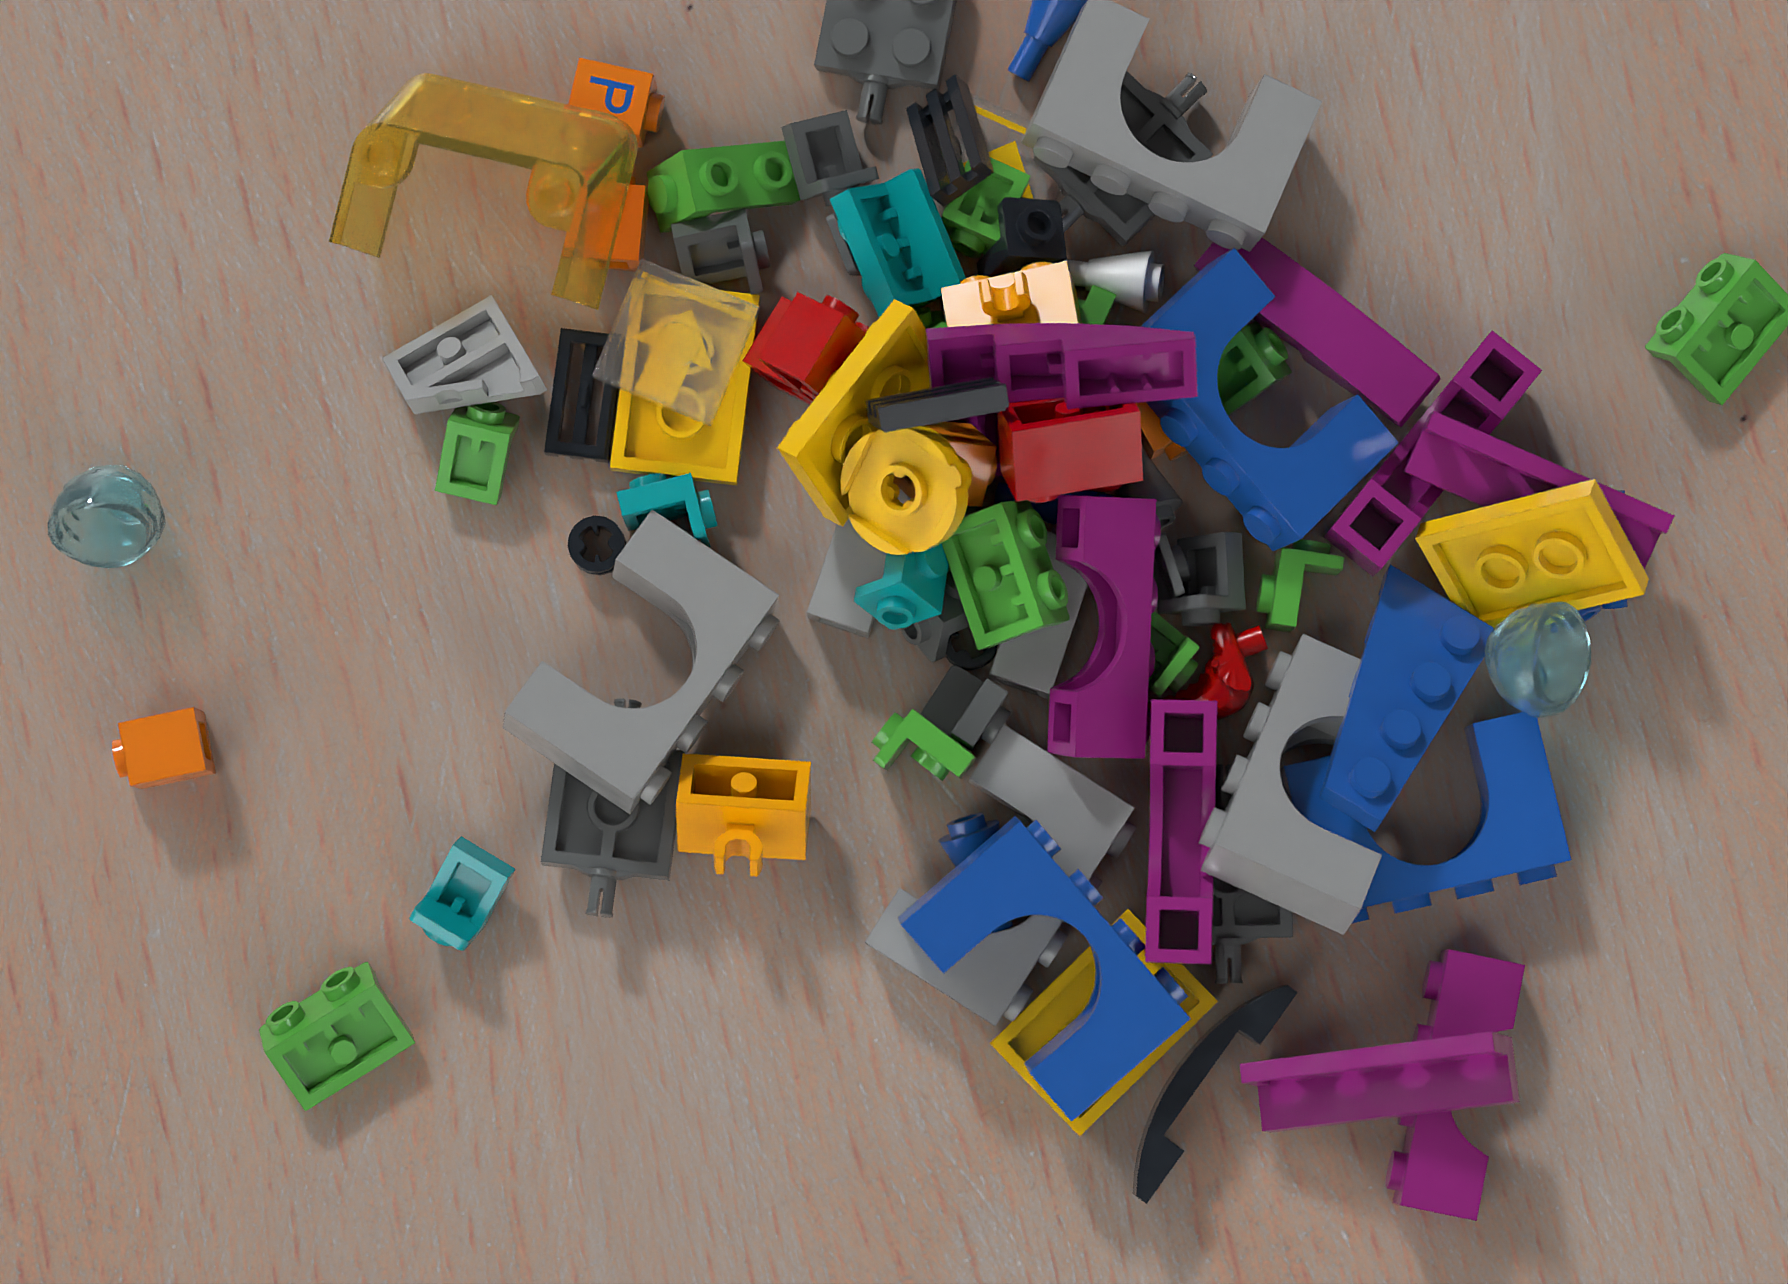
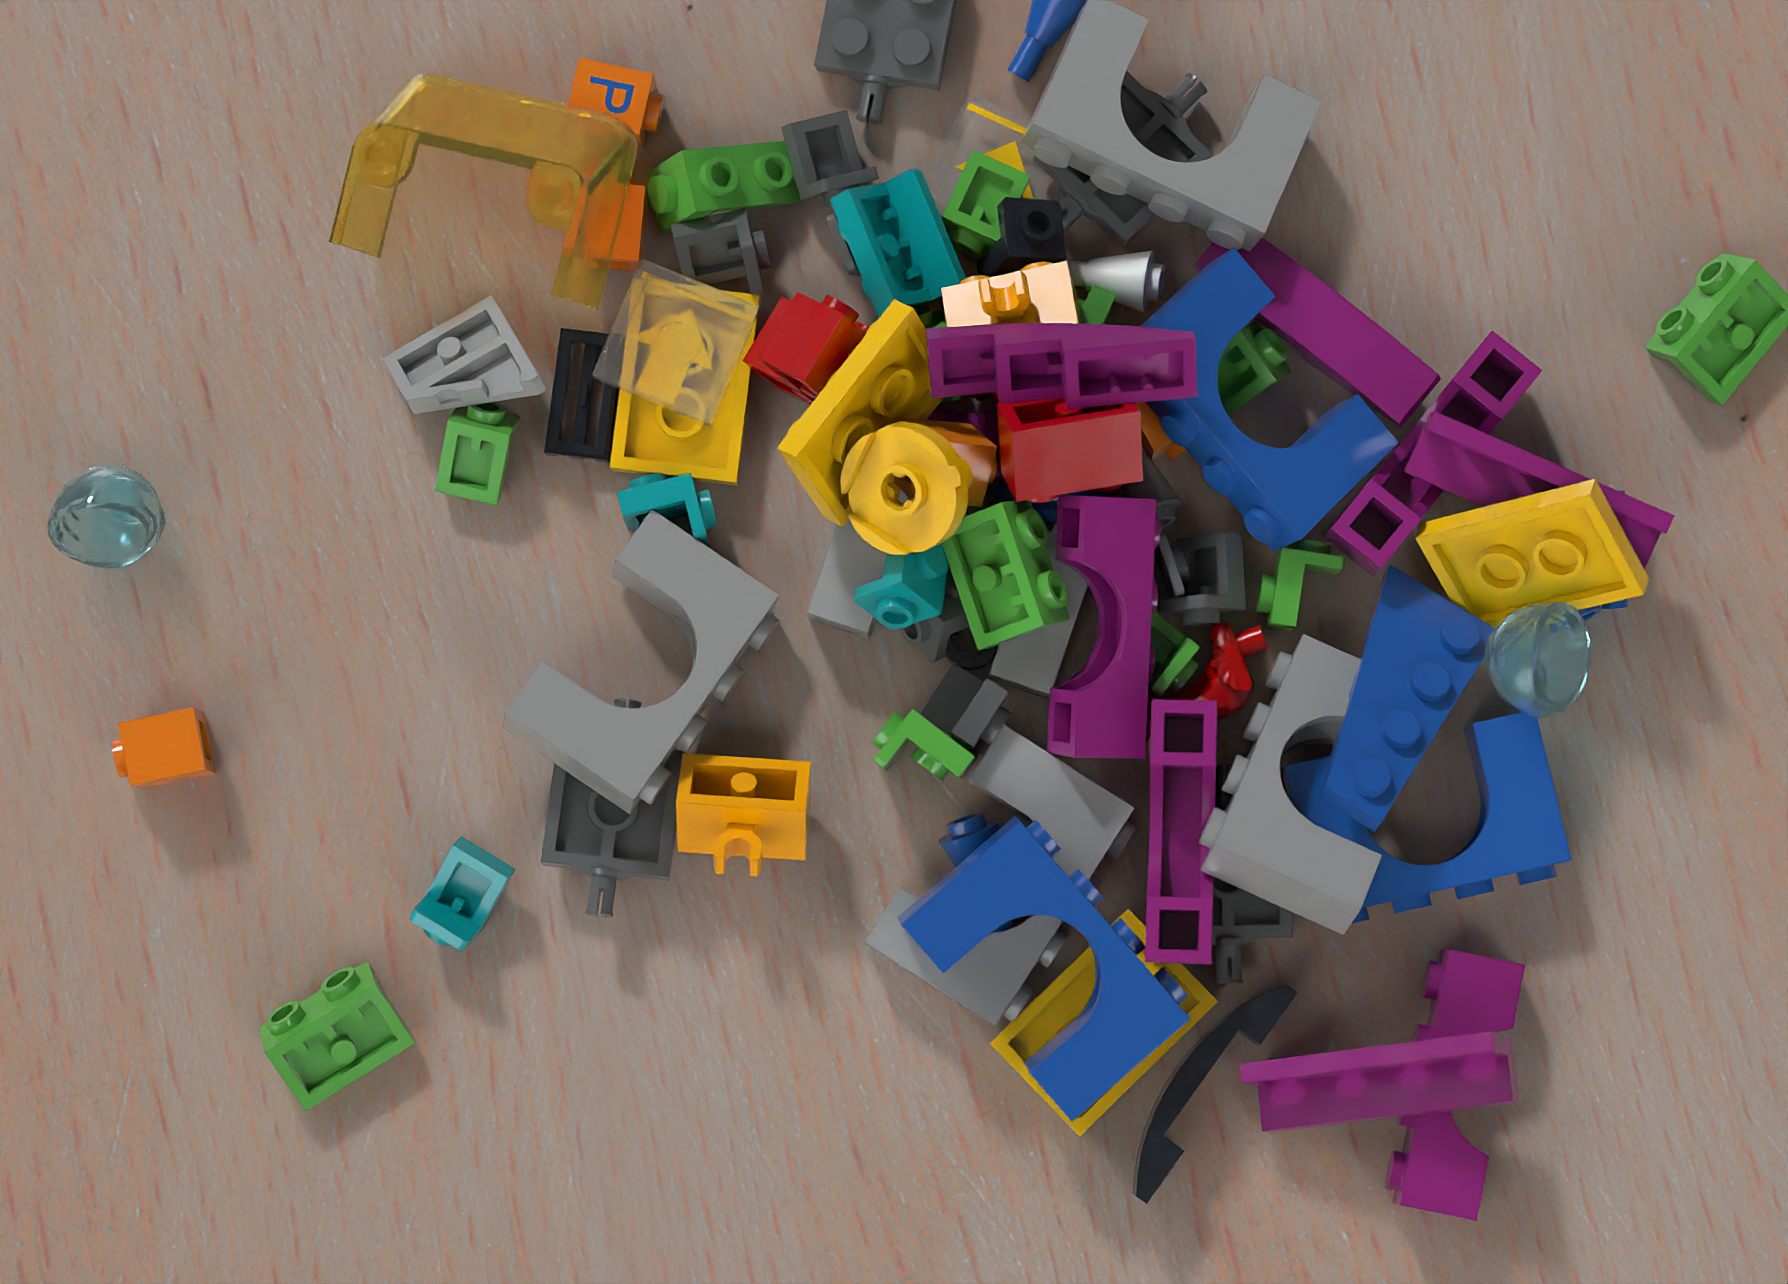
black bush [568,515,626,576] -> none
black tile [865,377,1009,433] -> none
black tile [906,74,994,207] -> none

